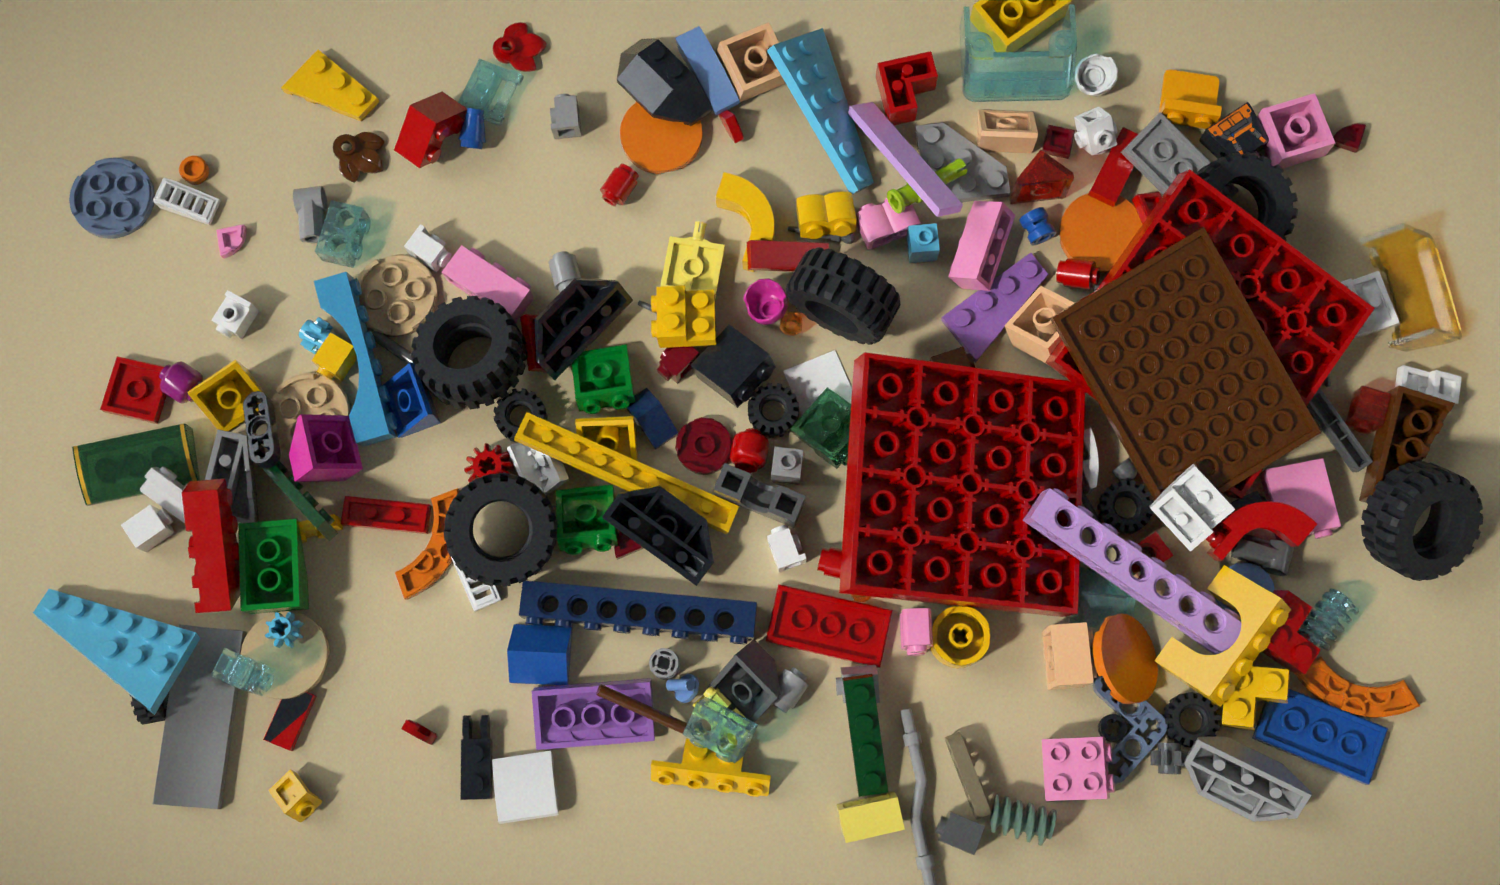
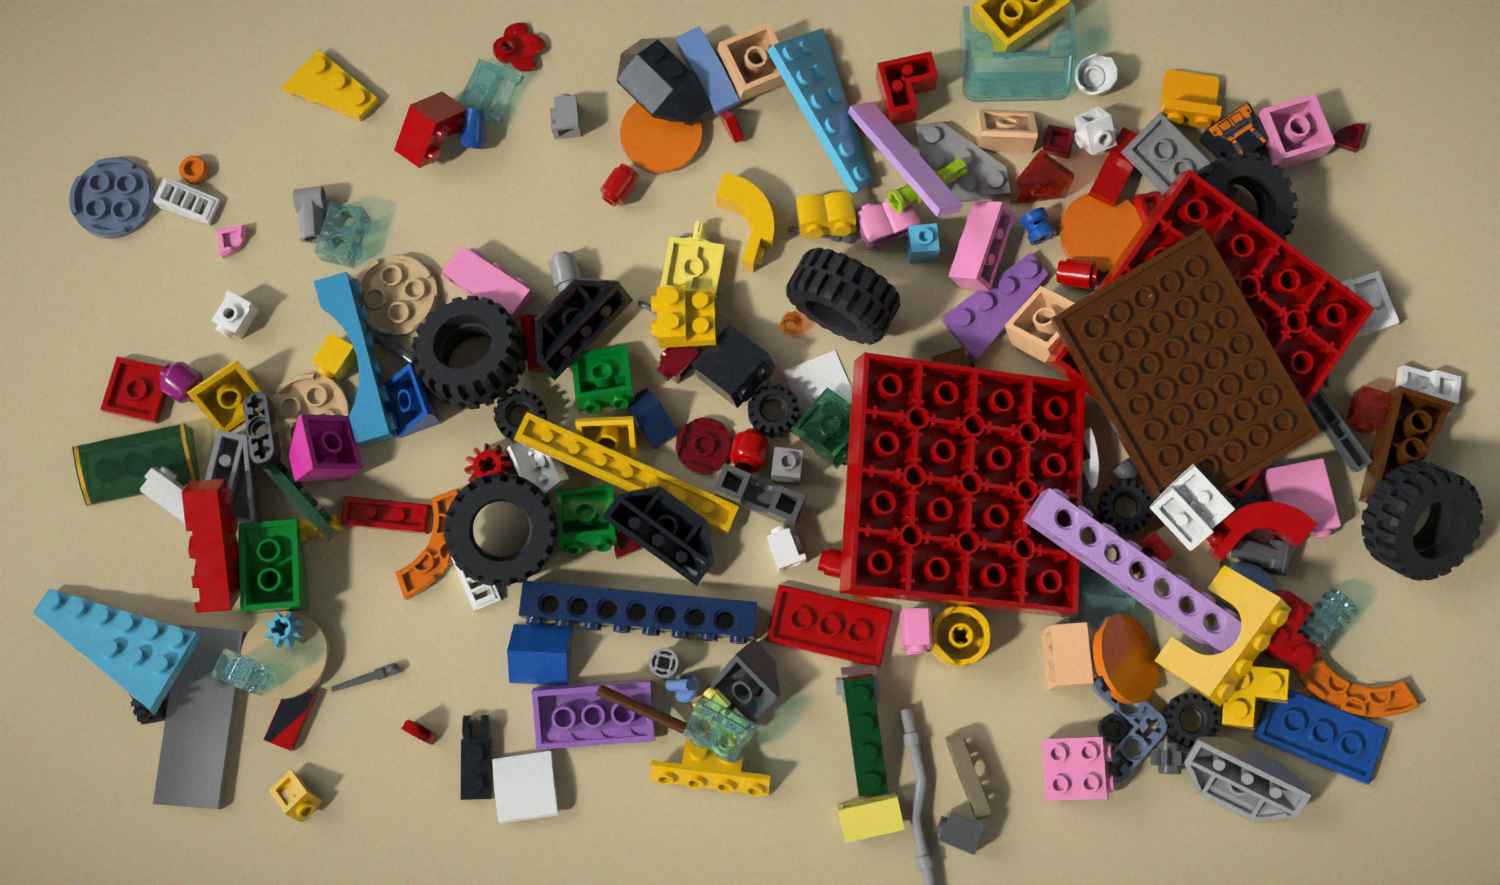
white brick [121,505,175,553] -> none
medium azure gear [299,317,335,354] -> none
reddish brown plate [333,132,385,183] -> none
white brick [404,224,452,273] -> none
dark pink hair [743,278,788,325] -> none
red tile [747,240,829,272] -> none
light grey brick [773,667,809,713] -> none
sand green piece [990,794,1057,846] -> none
clear yellow windscreen [1359,223,1462,352] -> none
none -> dark grey piece [331,663,400,692]

